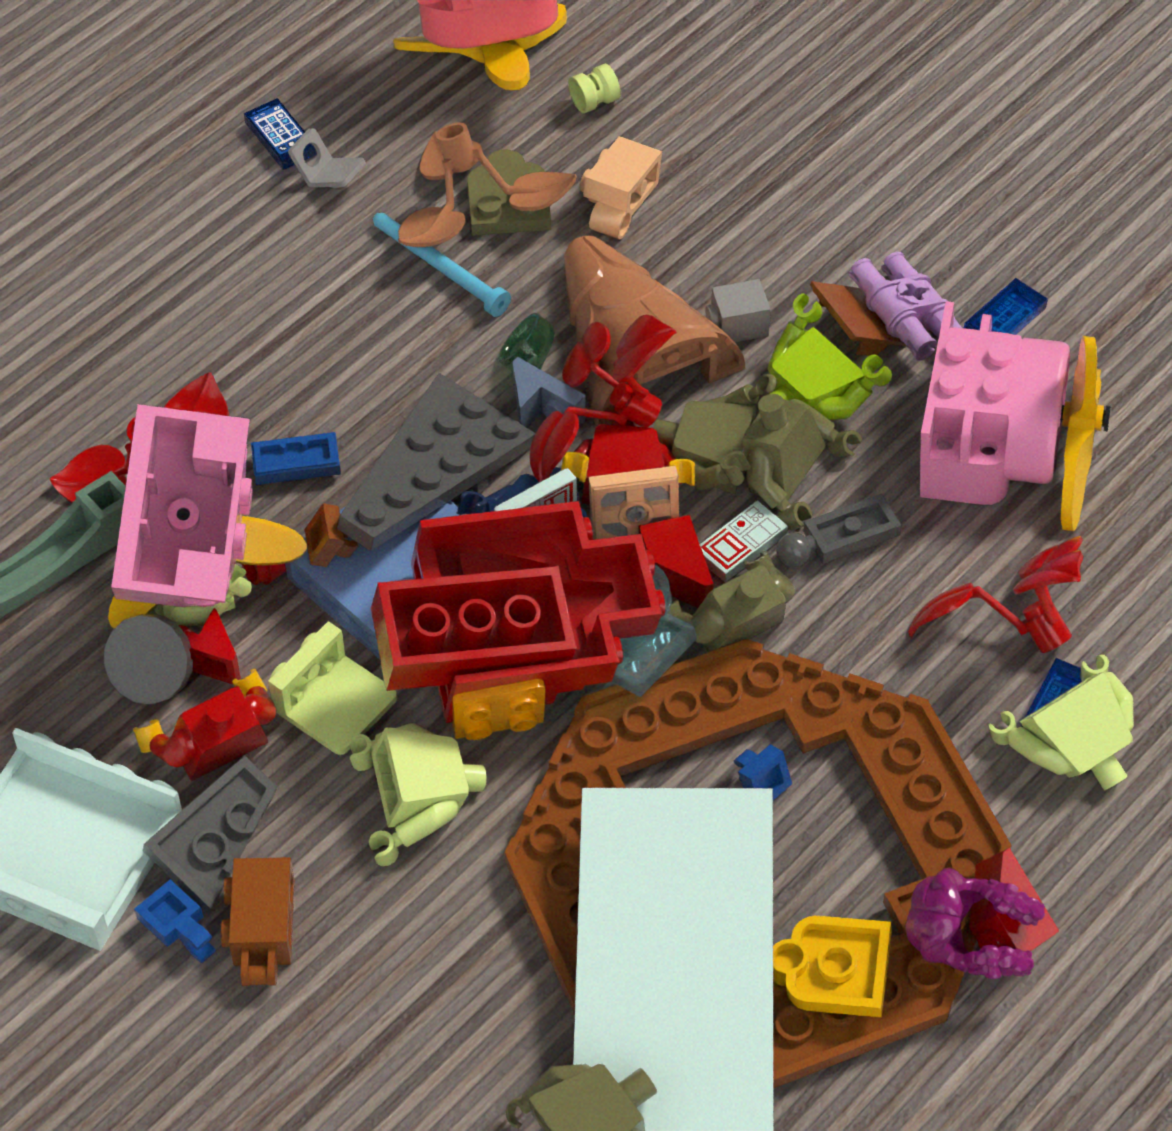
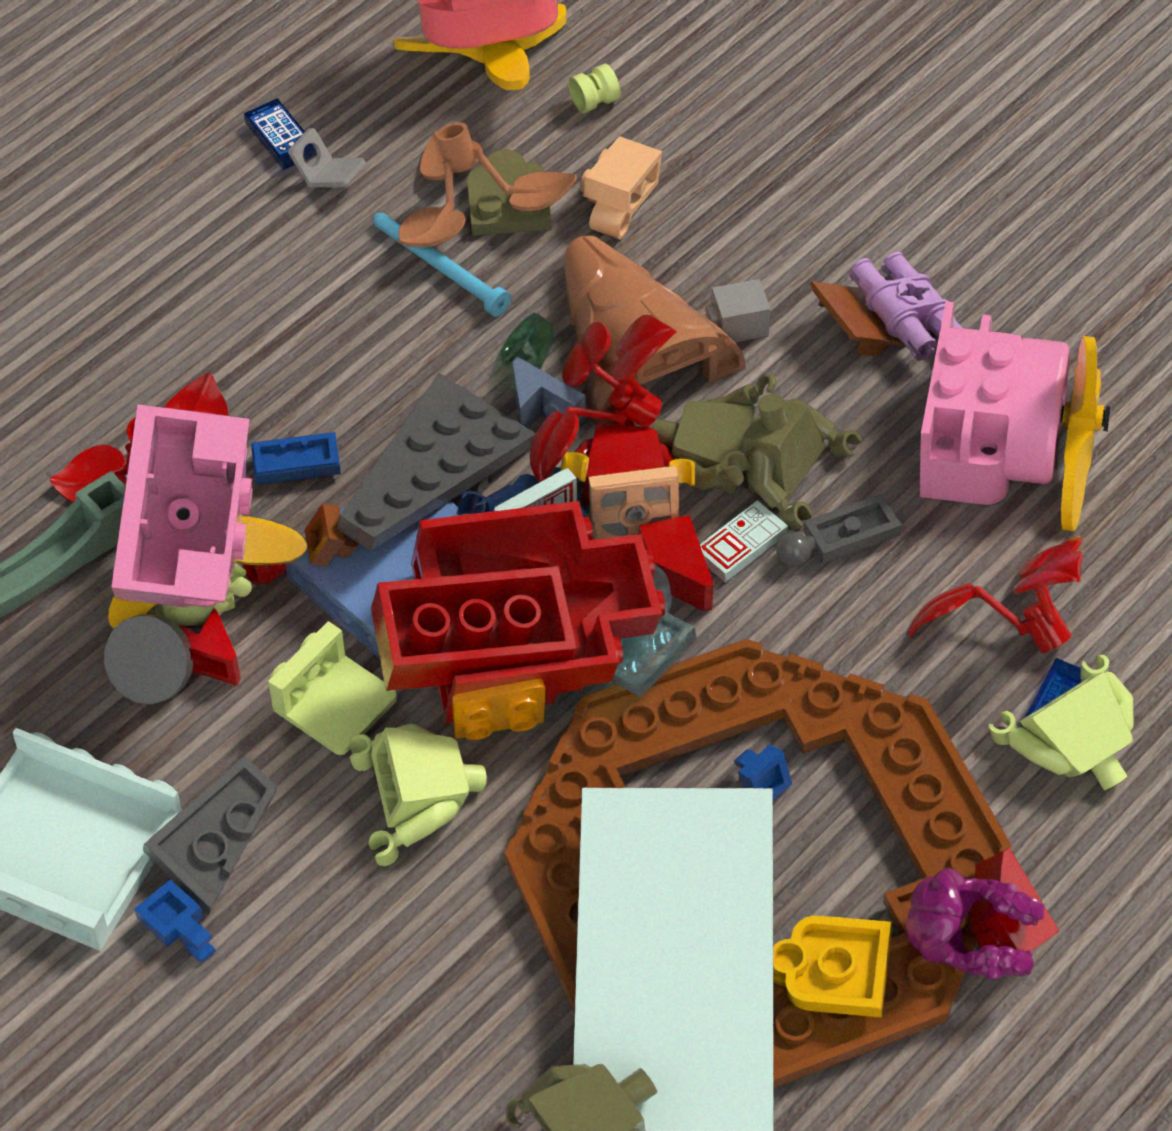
red torso [133,669,276,782] -> none
dark orange brick [221,857,295,986] -> none
olive torso [658,551,795,652] -> none
lime torso [767,293,892,420] -> none
clear blue tile [964,278,1048,335] -> none

